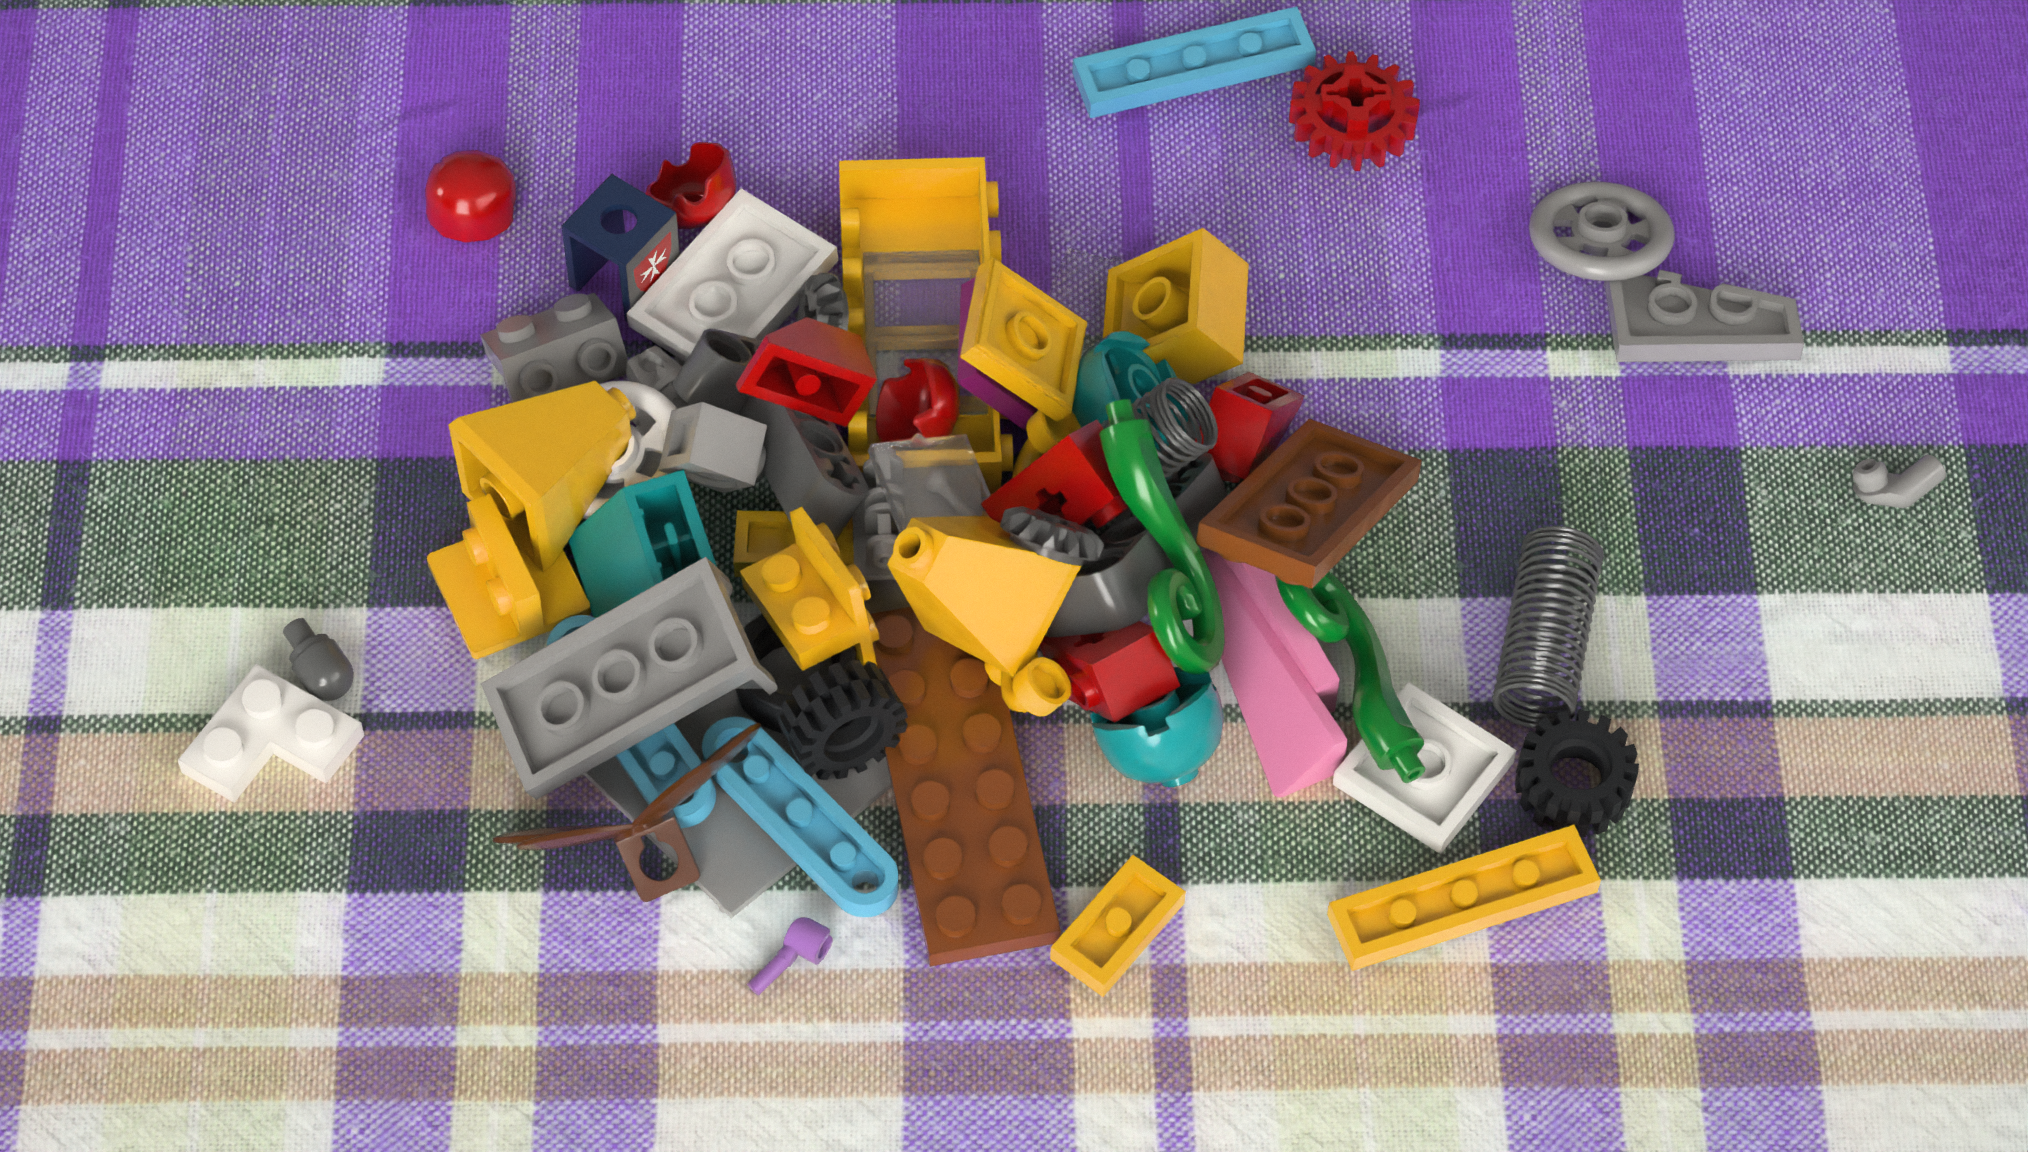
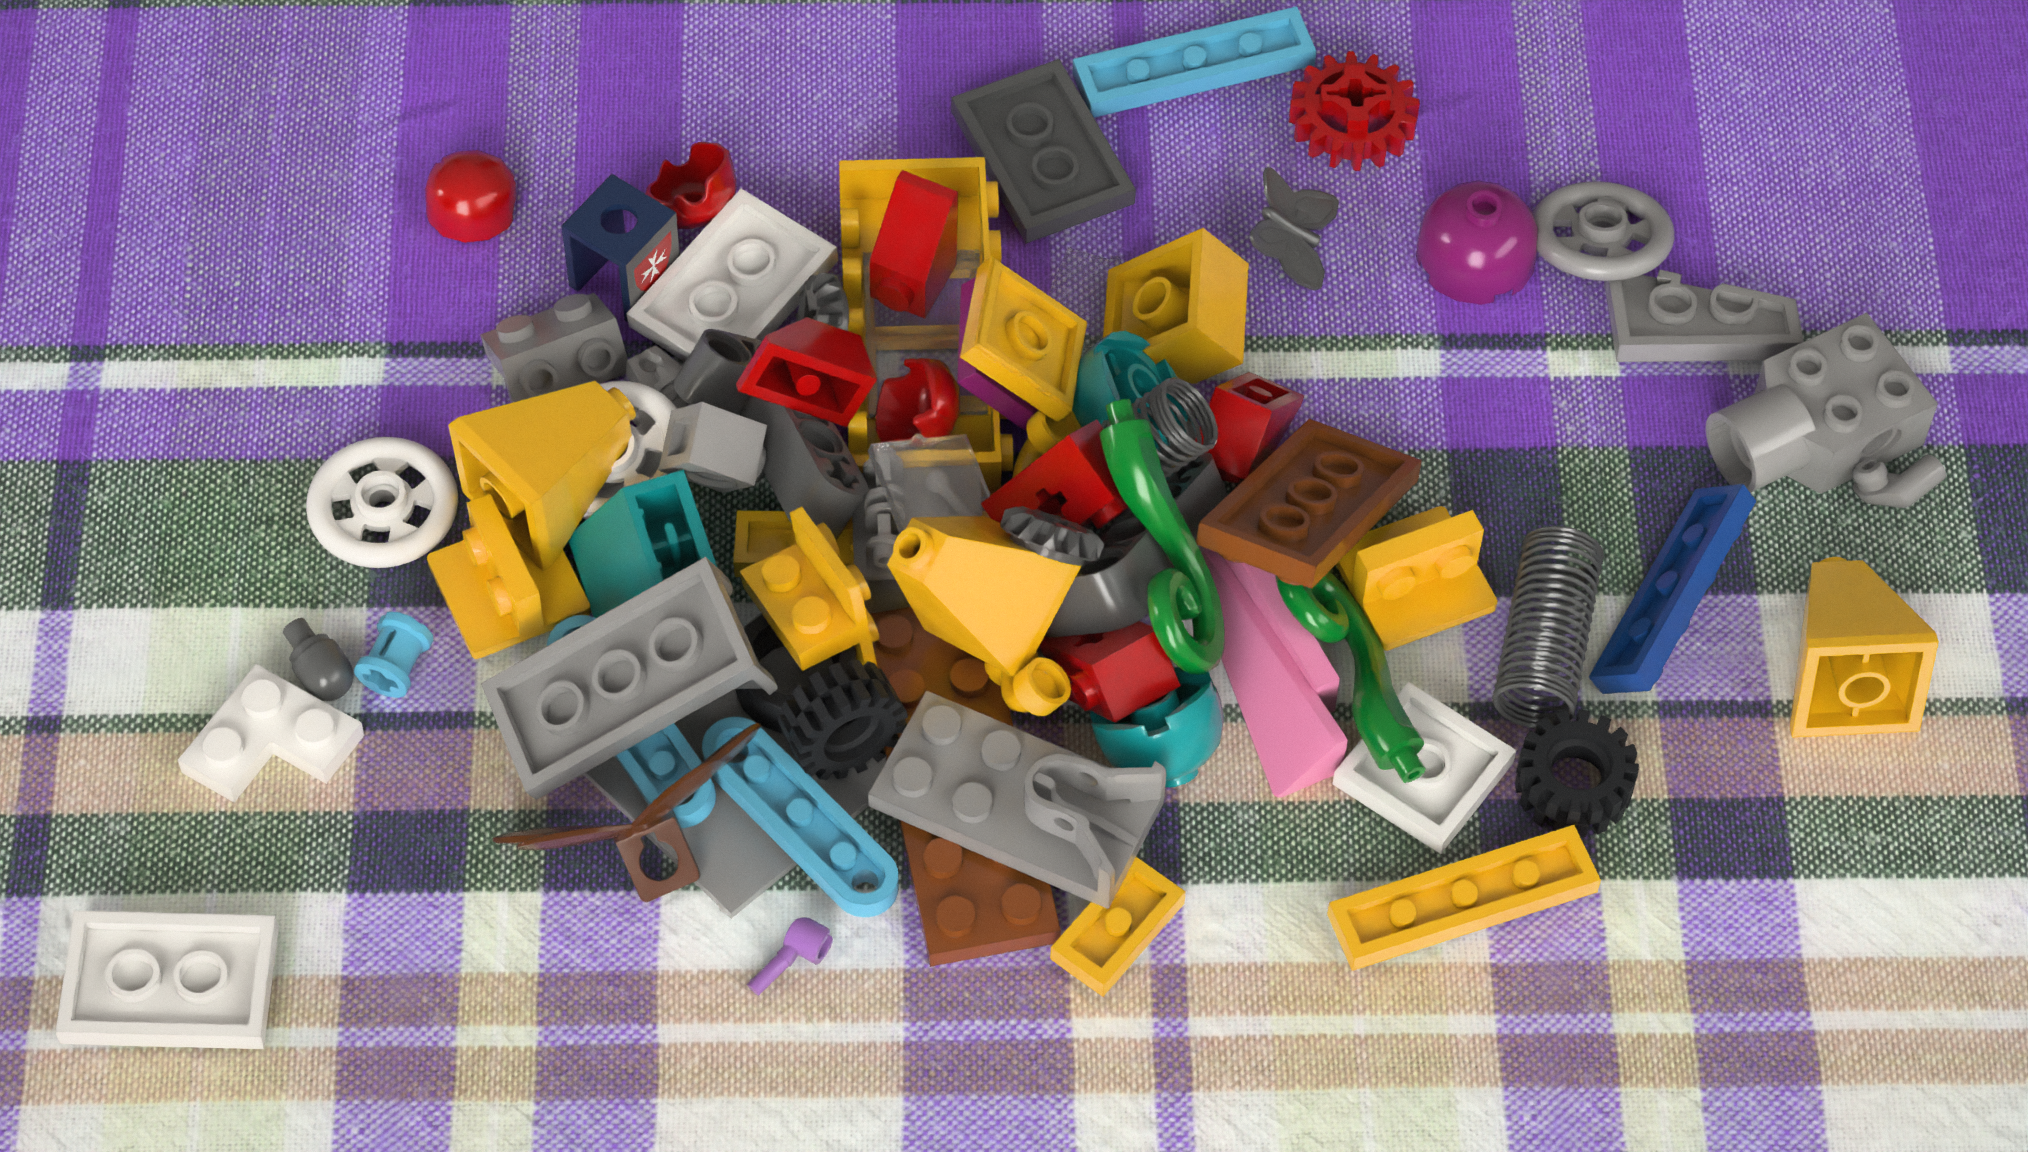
none -> white plate [56,910,279,1049]
none -> white plate [306,437,458,568]
none -> medium azure bush [354,612,434,698]
none -> light grey plate [868,691,1166,909]
none -> red slope [869,170,958,319]
none -> dark grey plate [951,59,1136,244]
none -> dark grey piece [1250,167,1339,291]
none -> yellow bracket [1336,506,1498,651]
none -> magenta cylinder [1416,180,1538,305]
none -> blue plate [1589,484,1756,694]
none -> light grey brick [1706,313,1938,494]
none -> yellow slope [1790,557,1939,737]

